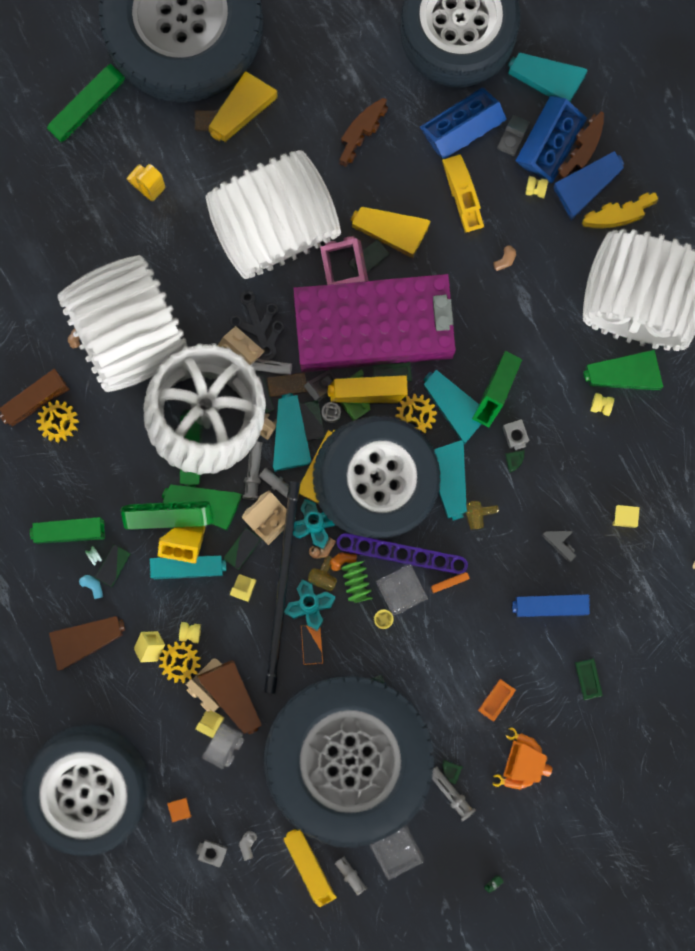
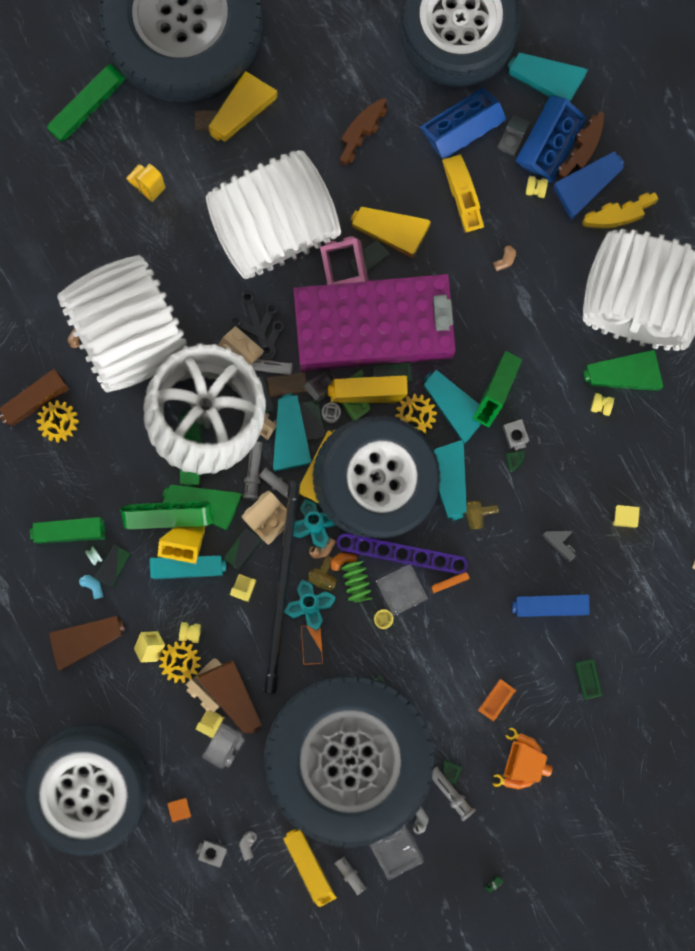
none -> light grey arm [413,807,429,834]

